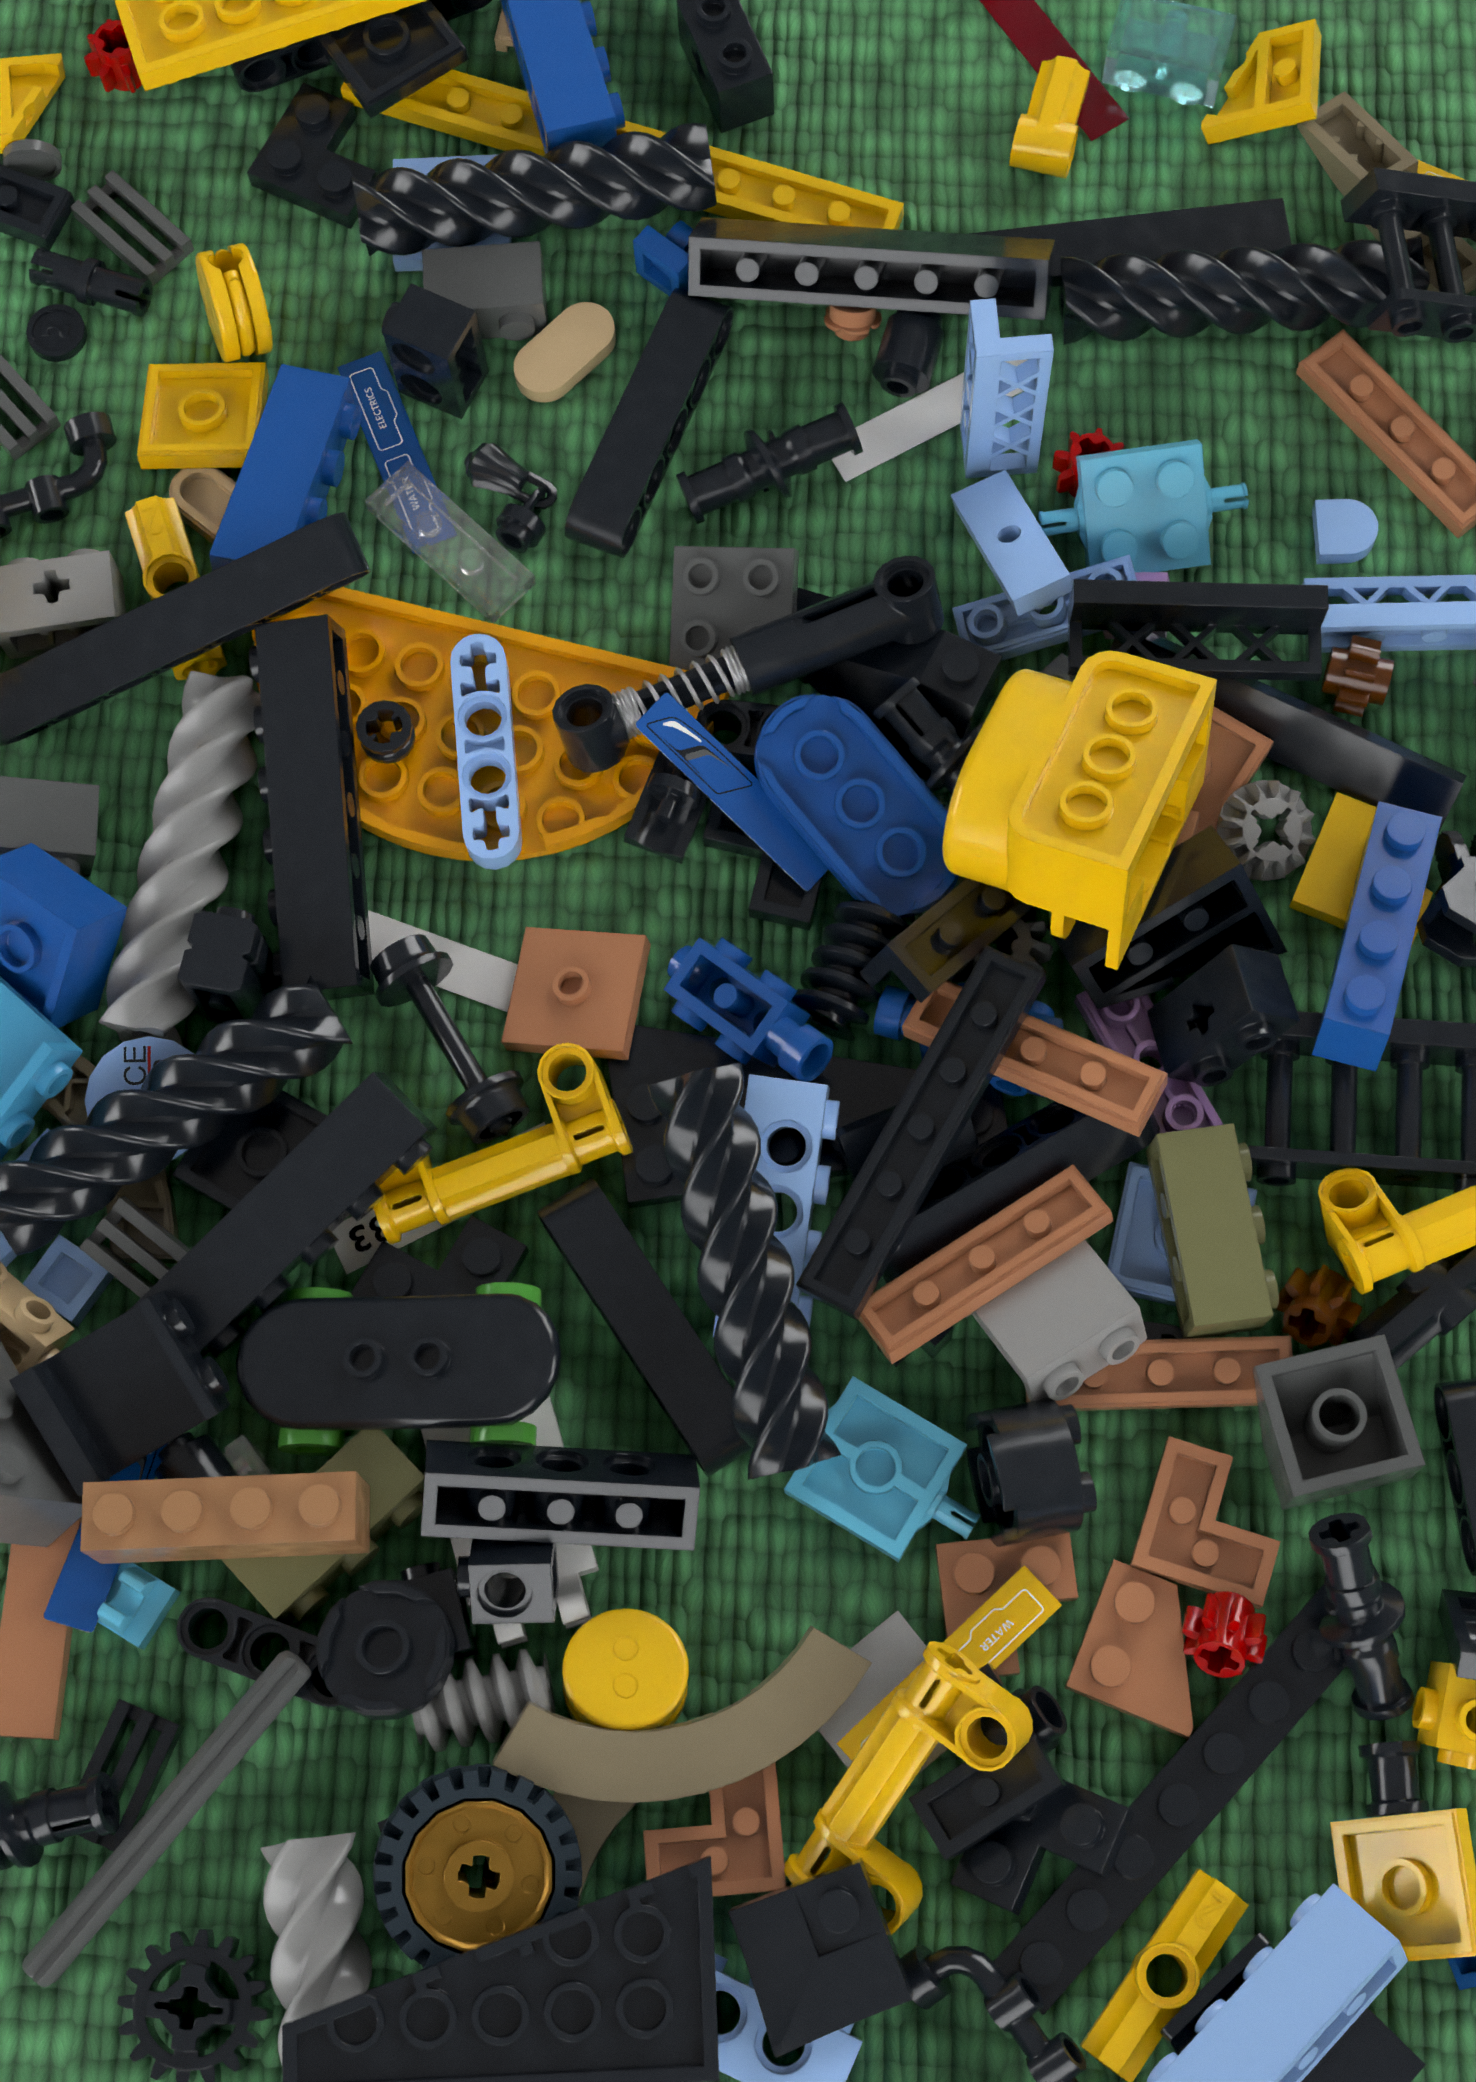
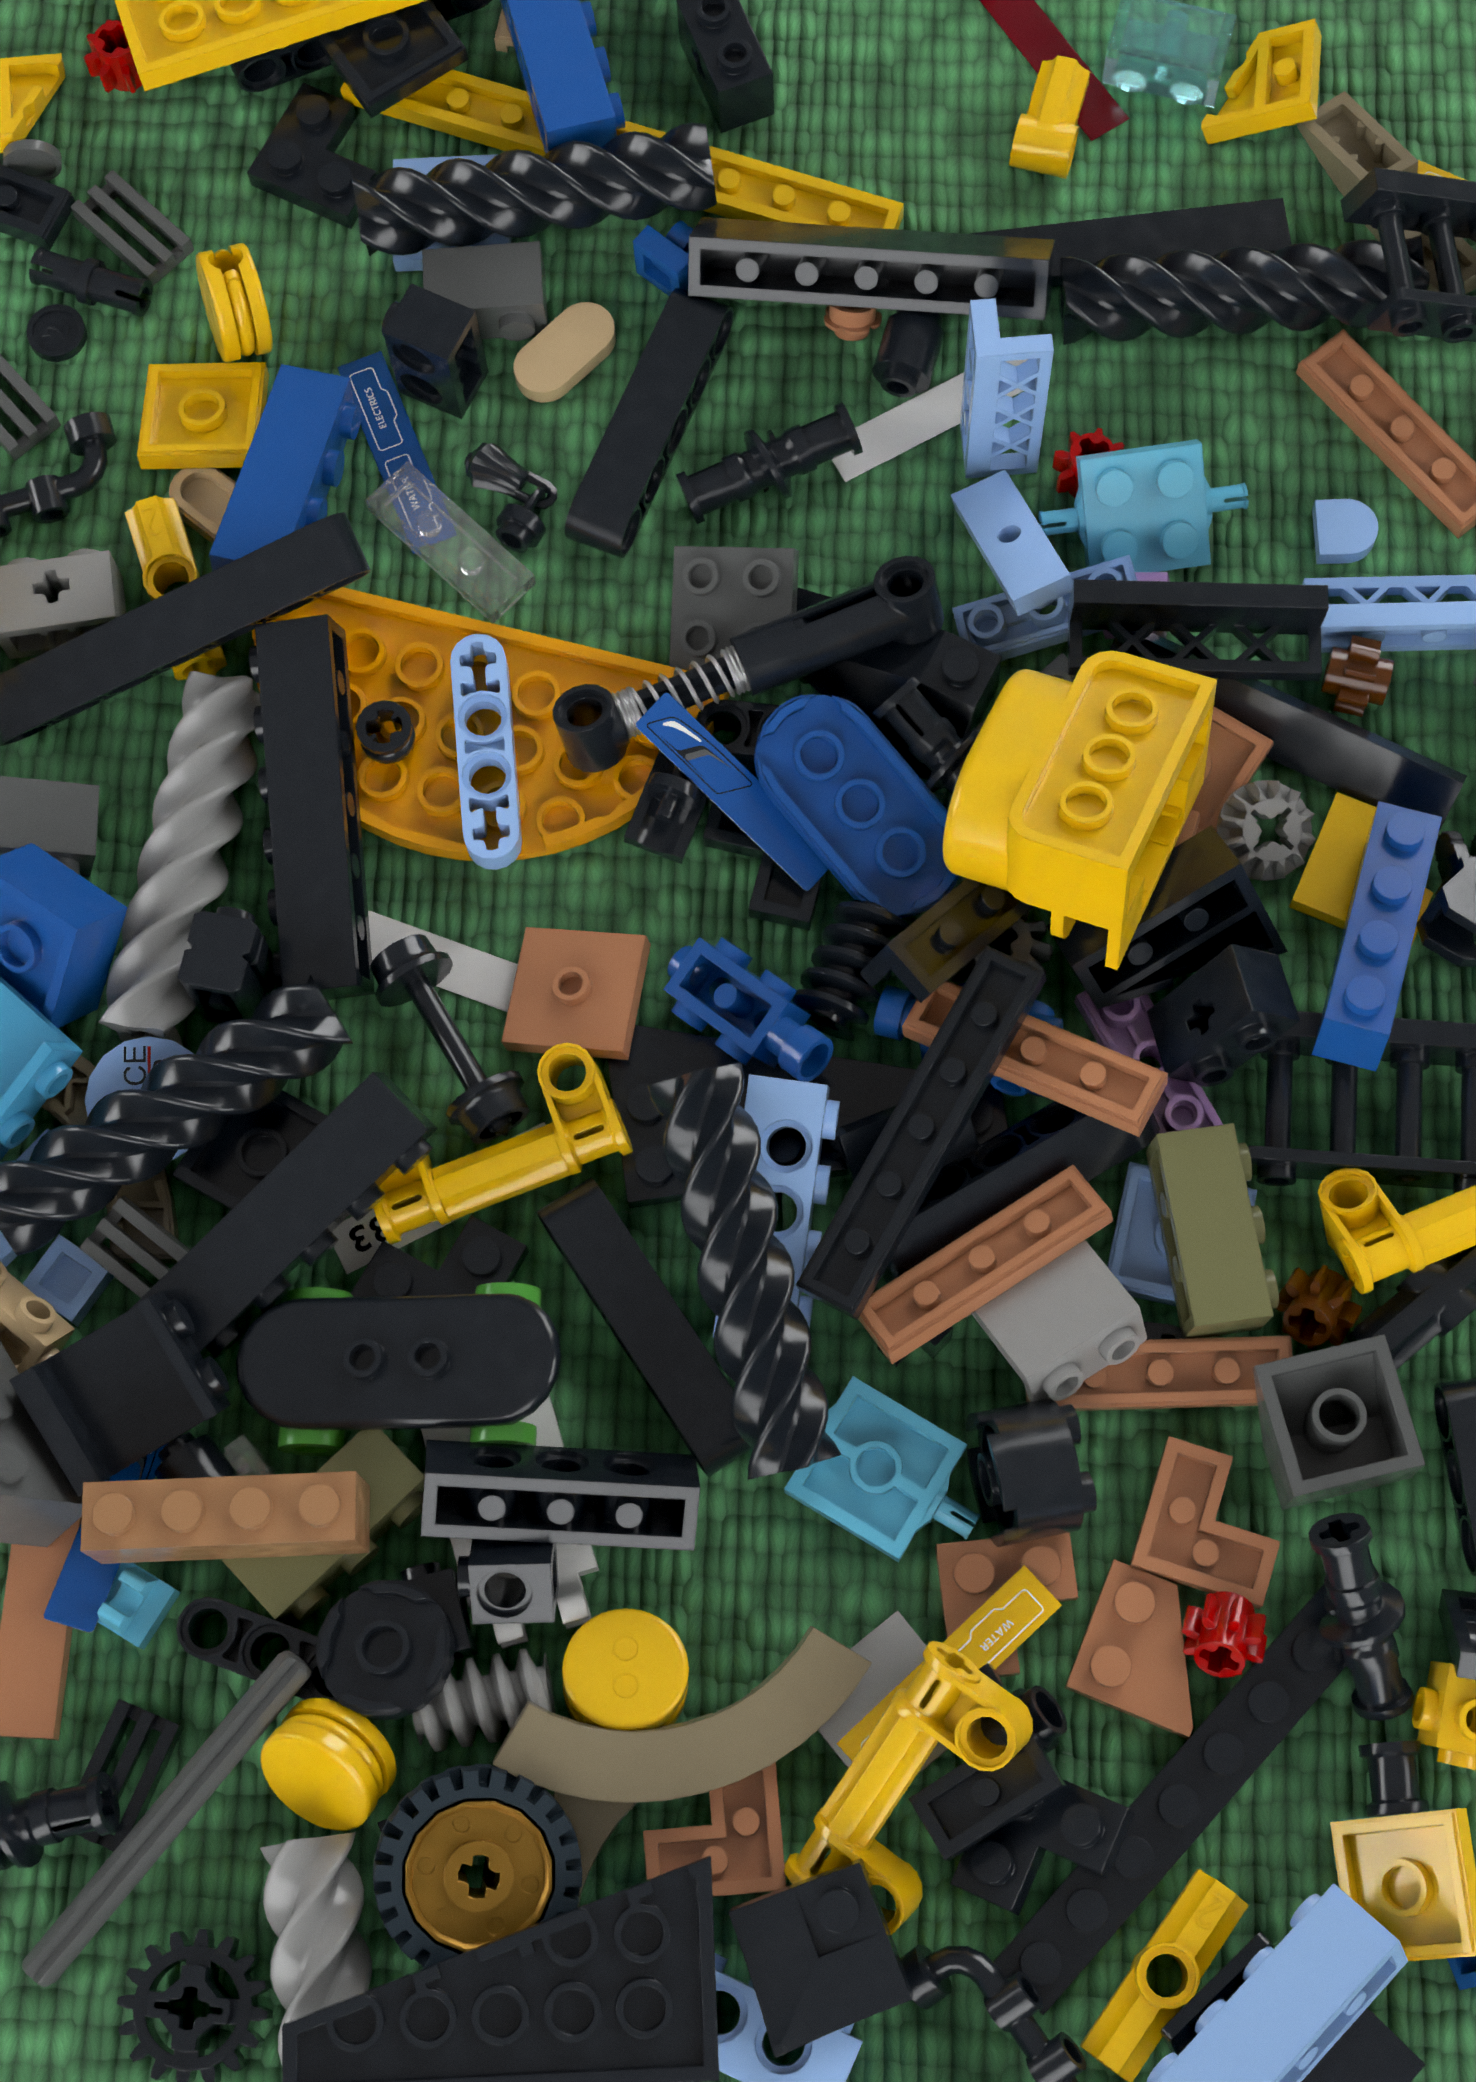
none -> yellow head [260,1698,397,1831]

